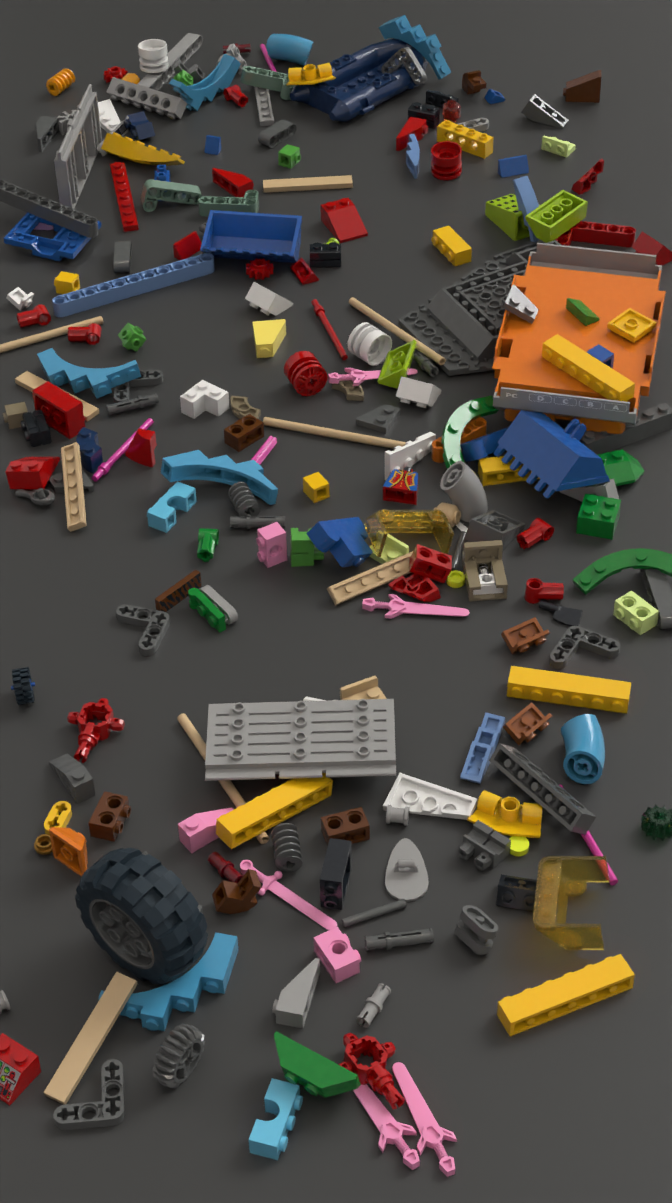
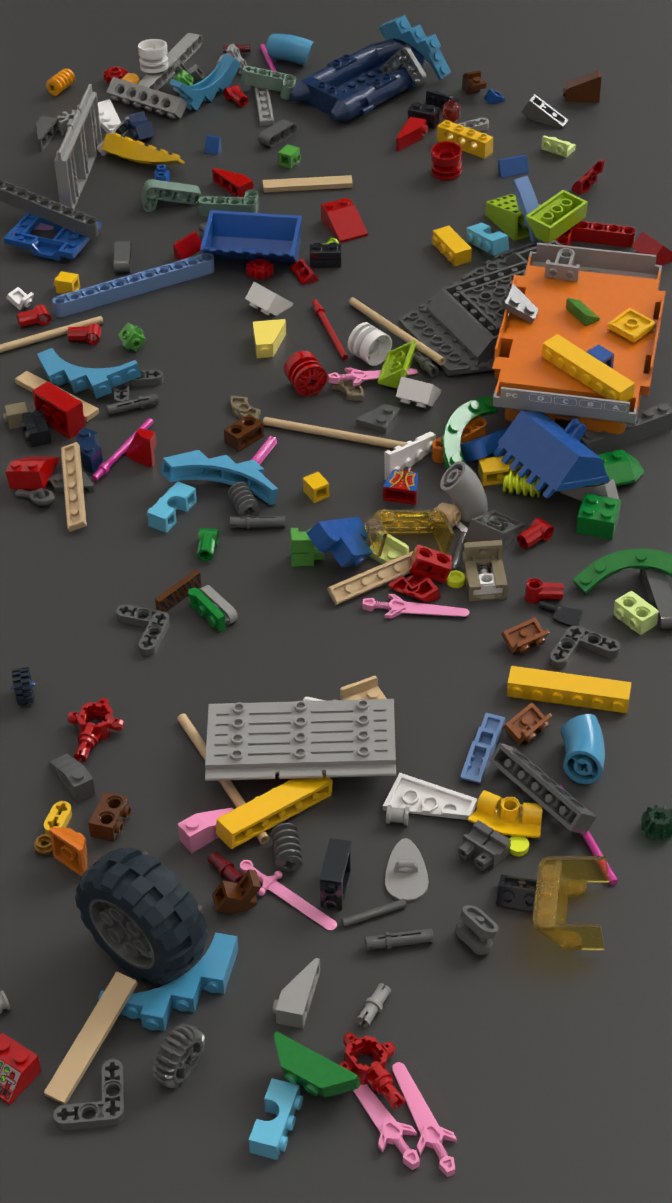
red plate [110,162,139,232] -> none
white brick [180,380,230,419] -> none
bright pink brick [256,522,287,568] -> none
yellow panel [287,63,336,85] -> none
bright pink brick [314,927,361,983] -> none
reddish brown brick [321,807,370,846] -> none
medium blue slope [406,134,420,179] -> none
yellow brick [497,954,635,1036] -> none
none -> medium azure arch [466,222,509,256]
none -> neon yellow piece [503,470,541,498]
none -> light grey pin [545,248,580,282]

